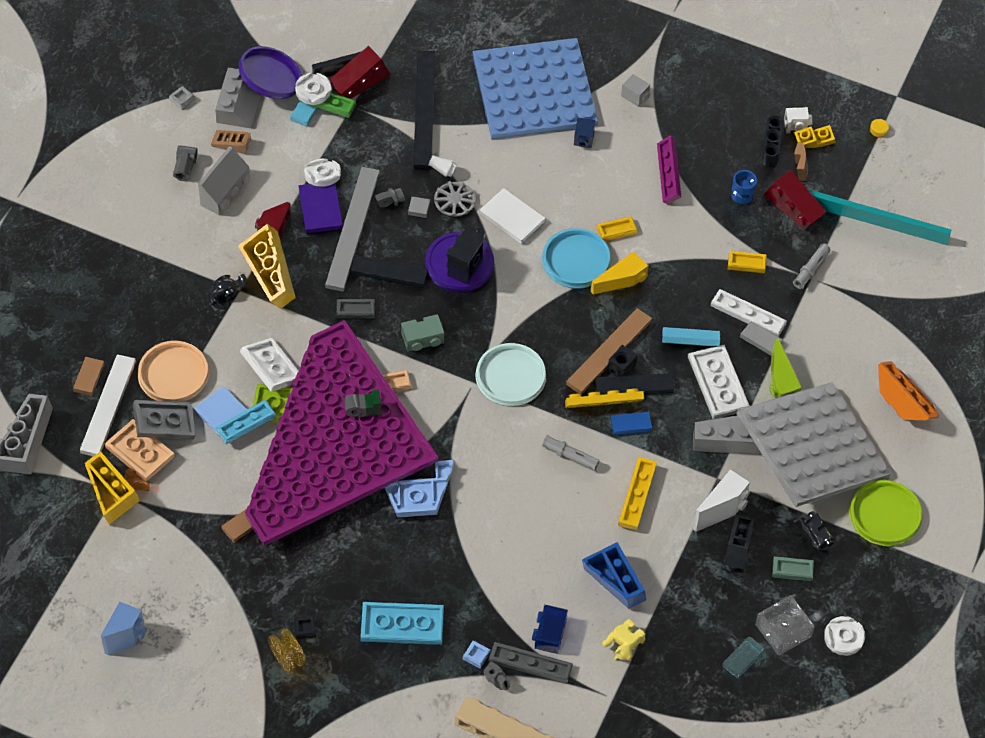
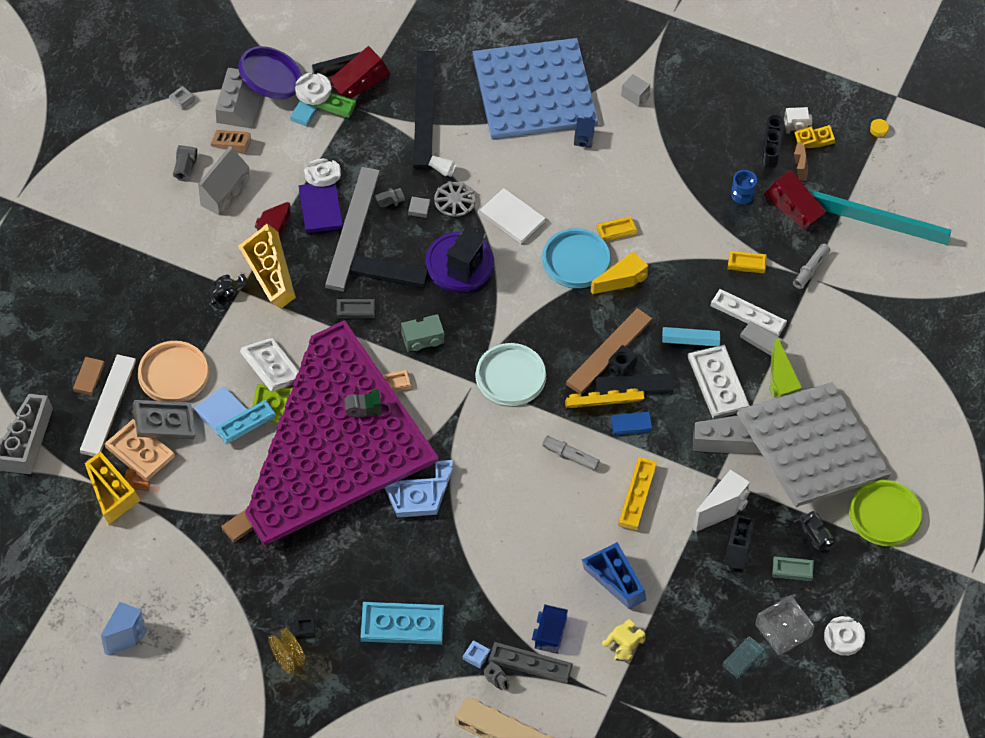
magenta plate [657,135,682,205] -> none
orange wedge [878,361,940,420] -> none

